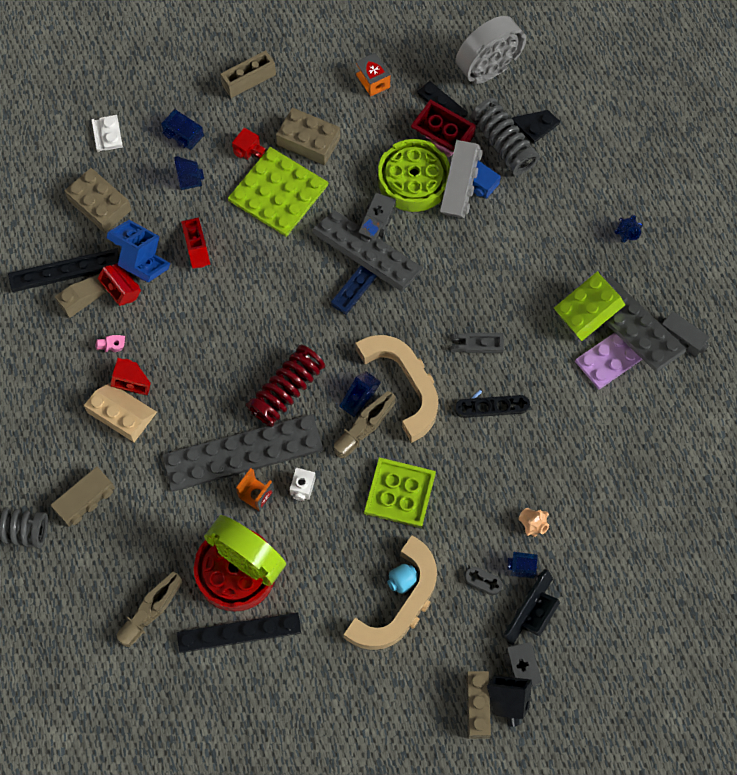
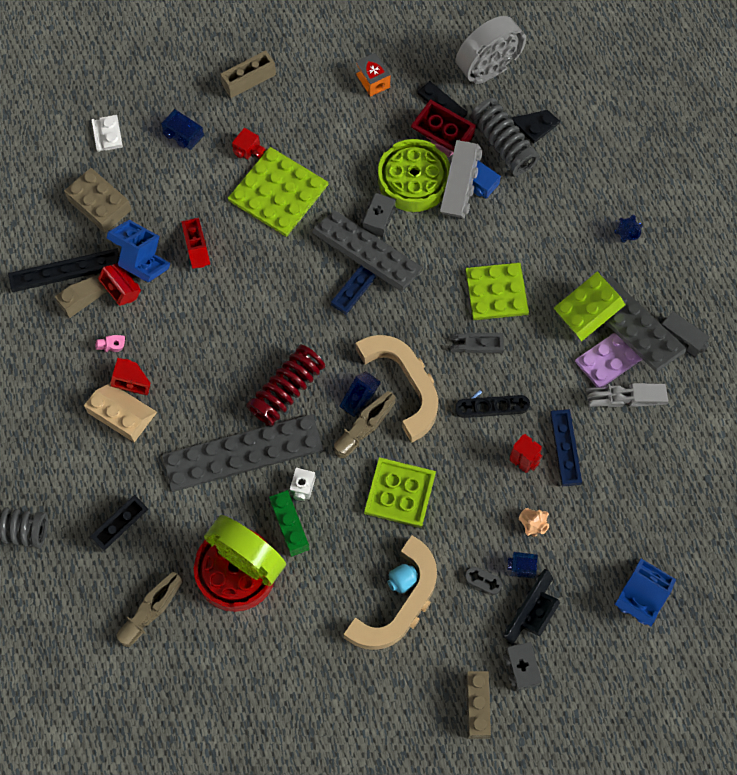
dark tan brick [51,467,115,527] -> none
clear blue slope [174,156,204,190] -> none
black plate [177,612,302,653] -> none
orange piece [236,468,274,512] -> none
dark tan brick [276,107,340,165] -> none
dark grey tile [359,215,383,240] -> none
black torso [487,675,532,727] -> none
none -> black brick [88,495,148,552]
none -> green brick [269,490,310,557]
none -> lime plate [465,263,529,320]
none -> red brick [510,434,543,473]
none -> dark blue plate [550,409,582,487]
none -> light grey arm [586,383,668,408]
none -> blue bracket [615,559,676,626]

